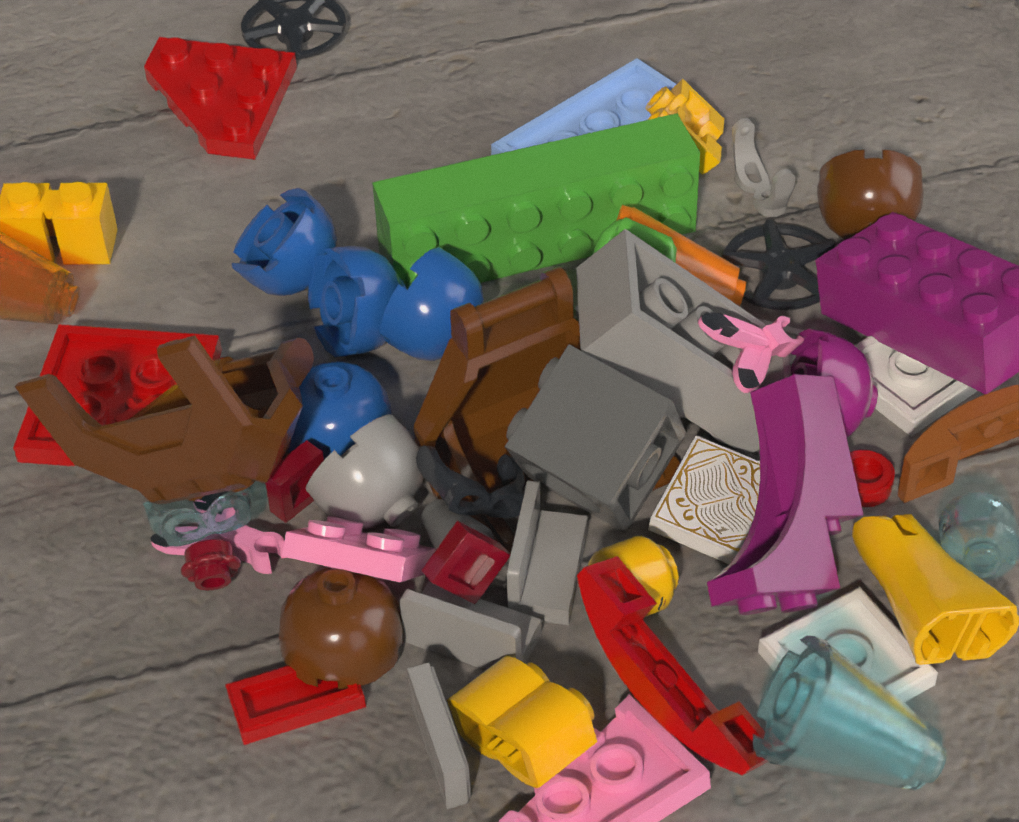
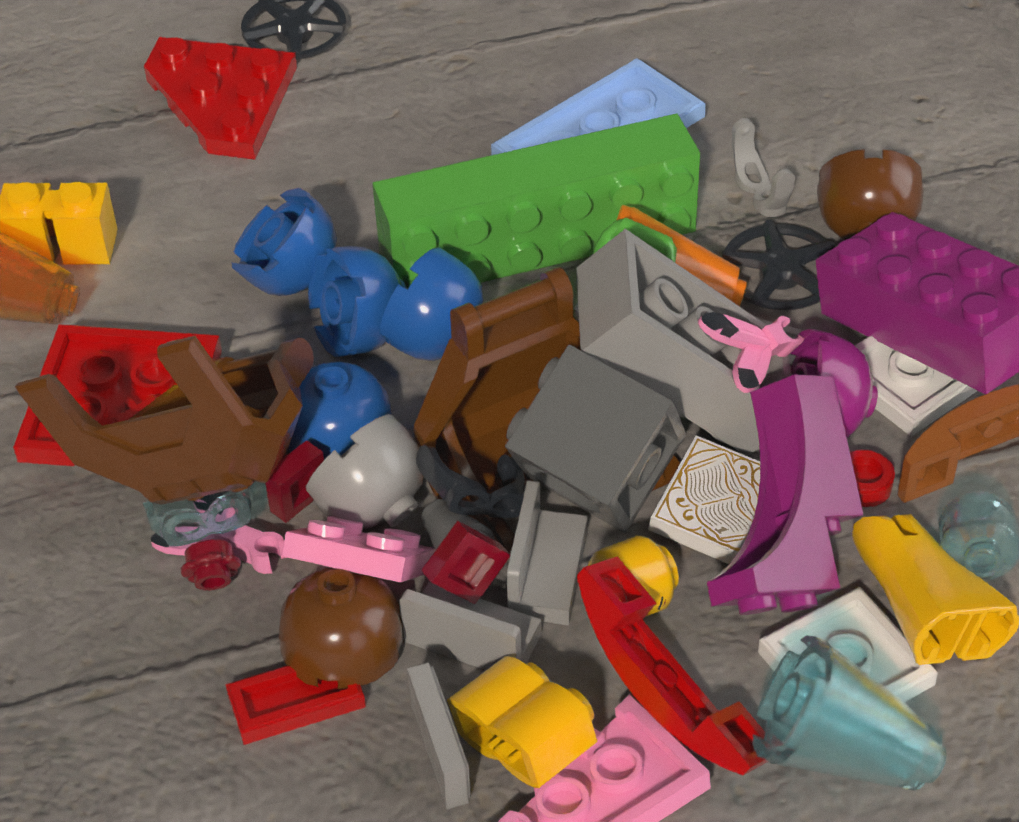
yellow cylinder [645,79,724,175] -> none

